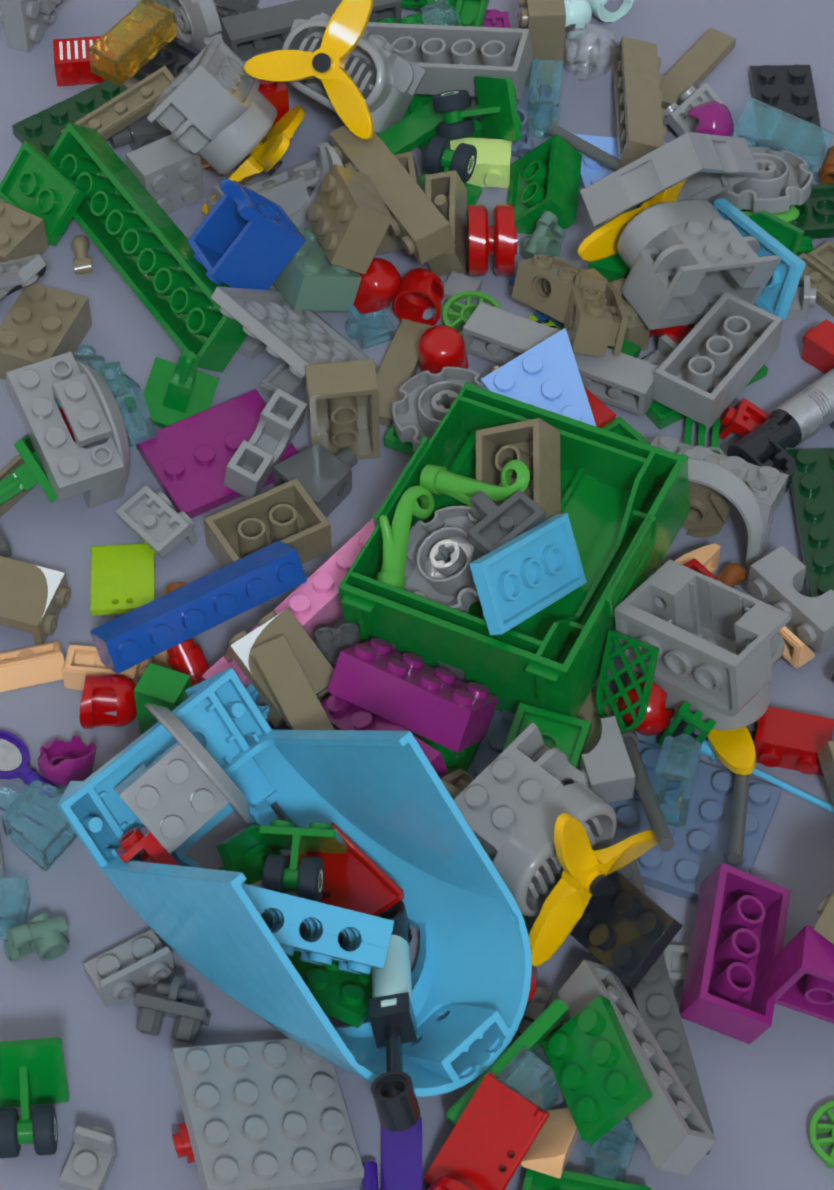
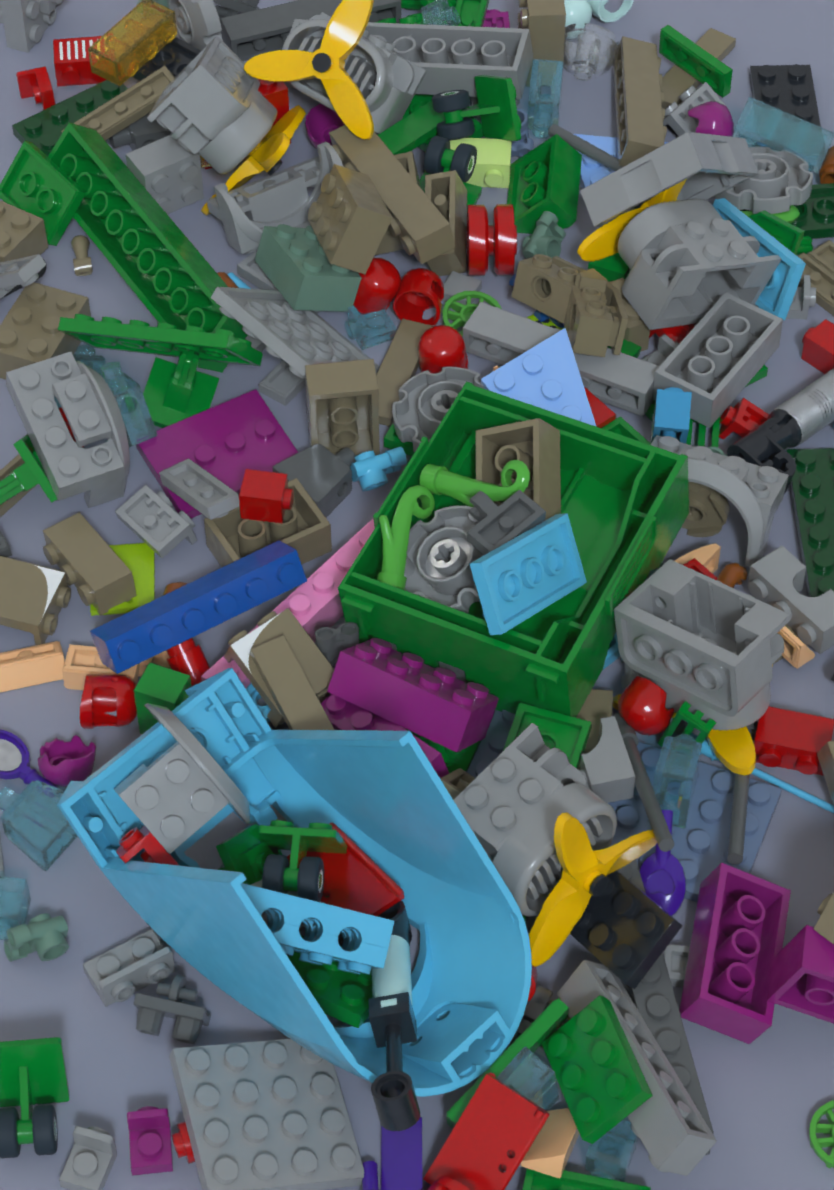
blue container [187,179,306,290] -> none
light grey arch [223,388,307,499] -> none
green window [596,629,660,733] -> none
none -> red bracket [16,66,55,110]
none -> dark tan brick [43,512,137,616]
none -> green plate [58,314,263,366]
none -> magenta bracket [127,1106,173,1176]
none -> light grey plate [159,459,240,520]
none -> red brick [239,469,294,523]
none -> magenta hair [305,103,345,149]
none -> medium azure plate [350,447,407,491]
none -> dark purple piece [640,810,686,916]
none -> dark azure brick [650,387,692,444]
none -> green tile [659,25,733,98]

